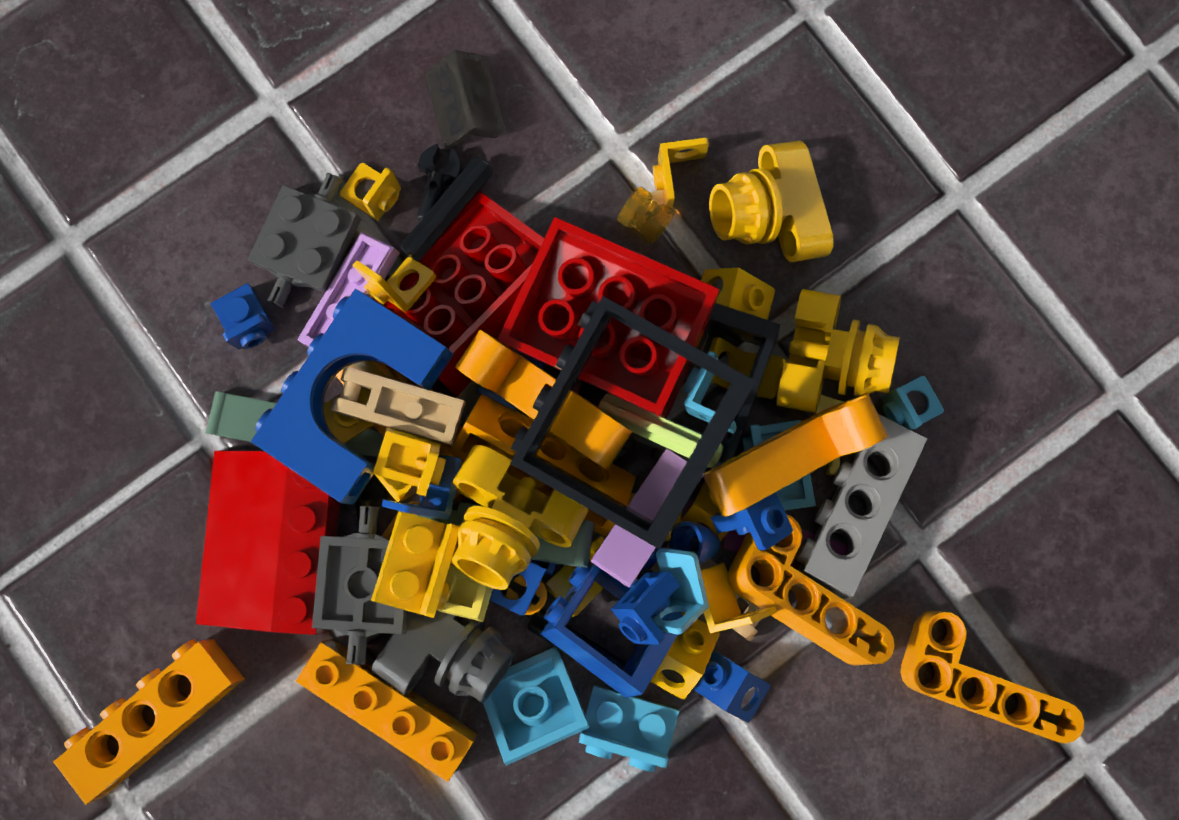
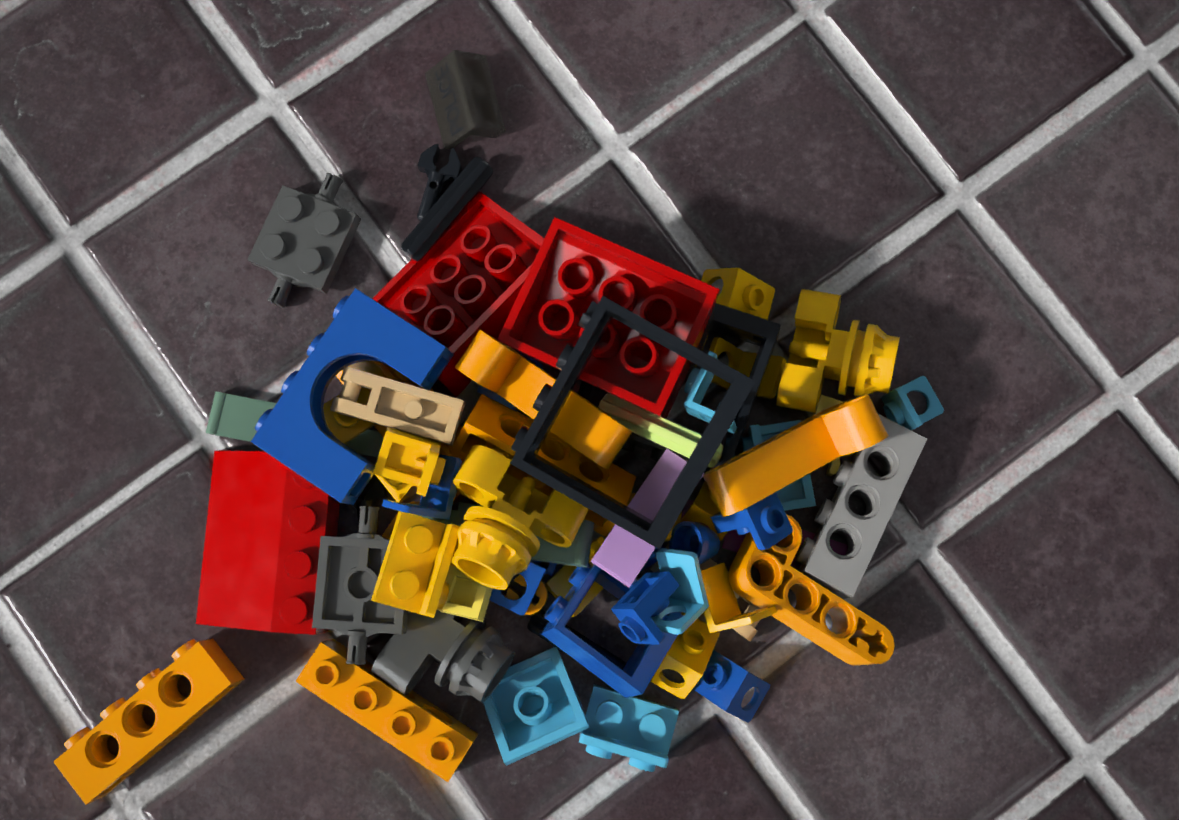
blue bracket [210,283,276,350] -> none
lavender tile [297,232,400,347] -> none
yellow bracket [339,163,401,221] -> none
yellow bracket [352,257,436,312] -> none
clear yellow wheel [617,186,676,245] -> none
yellow bracket [653,138,709,210] -> none
yellow beam [709,140,833,262] -> none
light orange beam [900,610,1084,744] -> none

